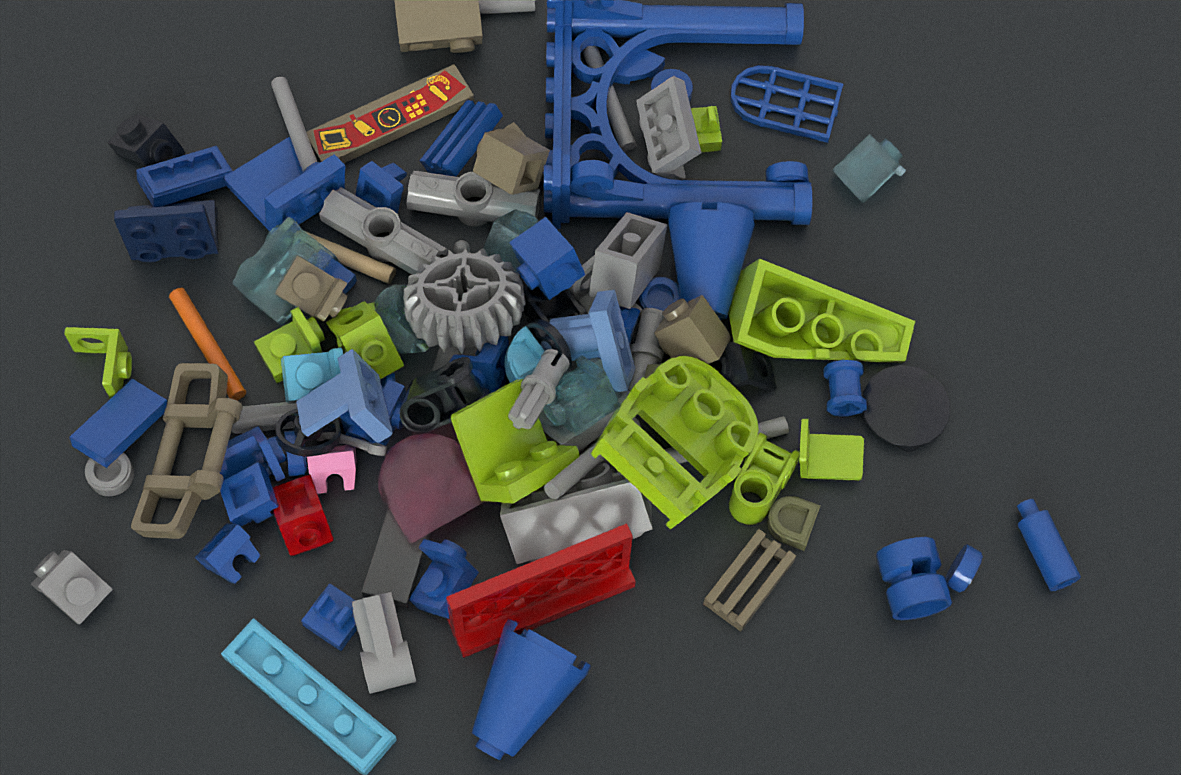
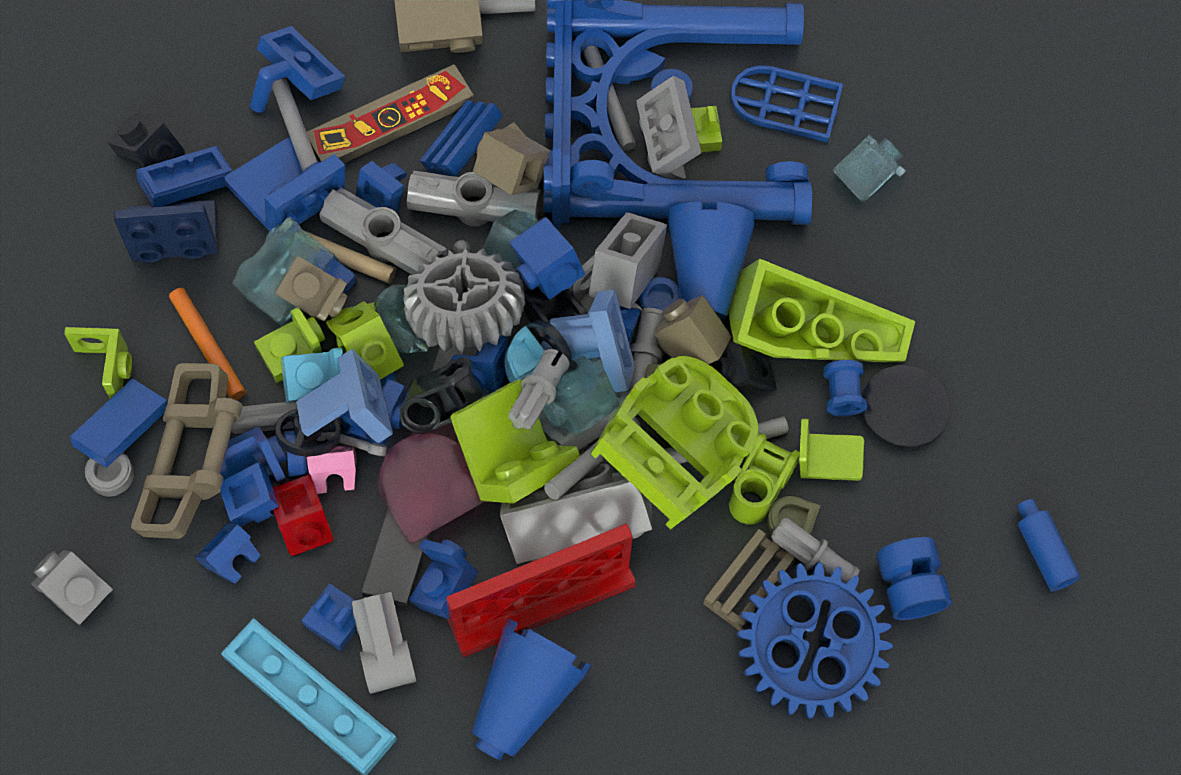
blue tile [946,544,983,593] -> none
none -> blue plate [249,26,346,112]
none -> blue gear [736,563,893,719]
none -> light grey axle [771,518,860,583]

